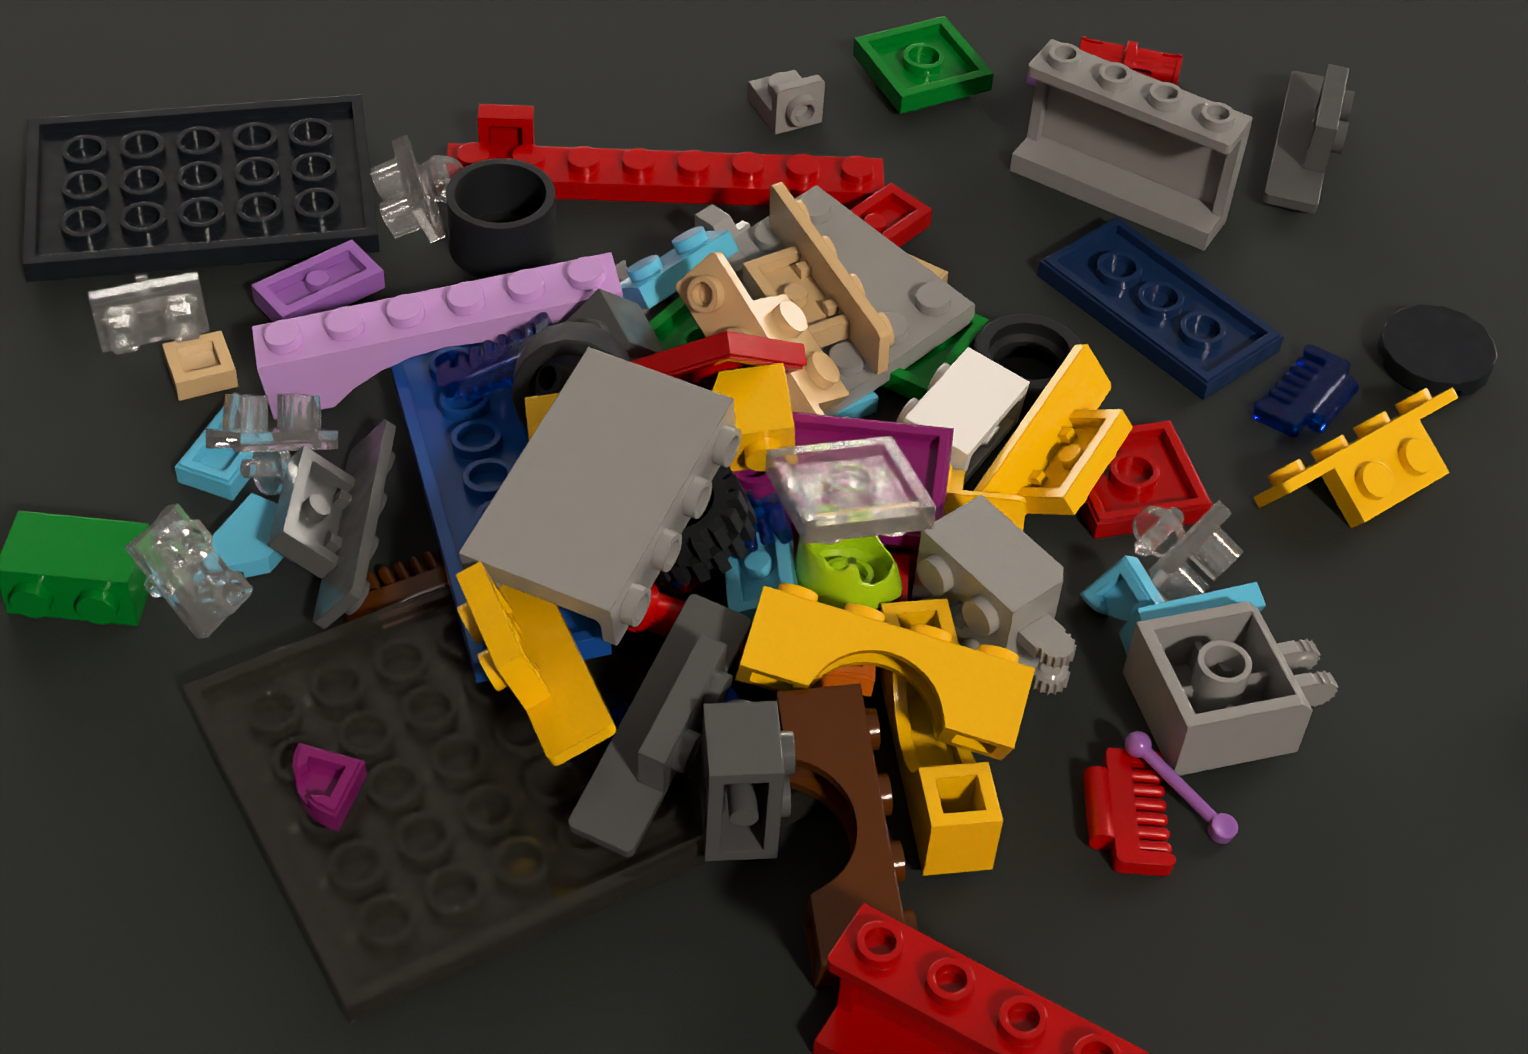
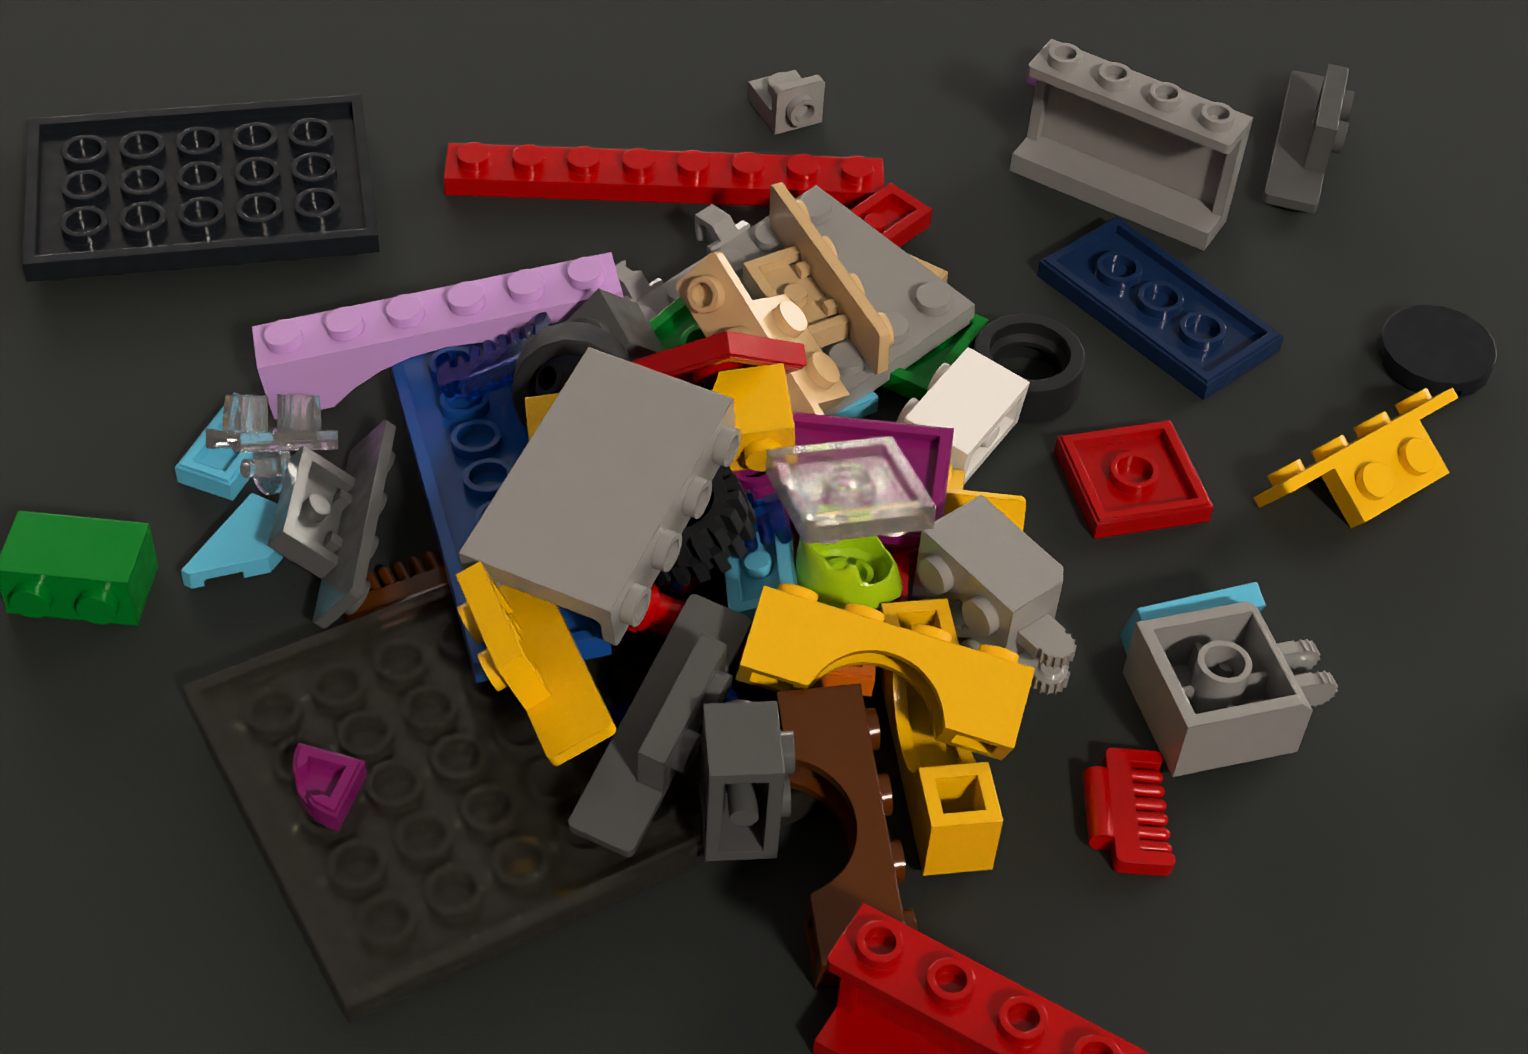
clear hips [88,271,210,355] -> none
clear hips [124,503,253,639] -> none
tan tile [162,330,239,401] -> none
medium lavender plate [251,239,385,322] -> none
clear hips [370,135,463,243] -> none
black piece [446,158,556,279] -> none
red tile [477,104,535,145] -> none
medium azure plate [620,226,739,309] -> none
green plate [853,16,994,114] -> none
yellow bracket [973,344,1133,515] -> none
red pin [1079,36,1183,85] -> none
medium azure tile [1080,555,1165,621] -> none
medium lavender hinge [1125,731,1238,844] -> none
clear hips [1132,500,1244,602] -> none
clear blue piece [1252,344,1359,437] -> none

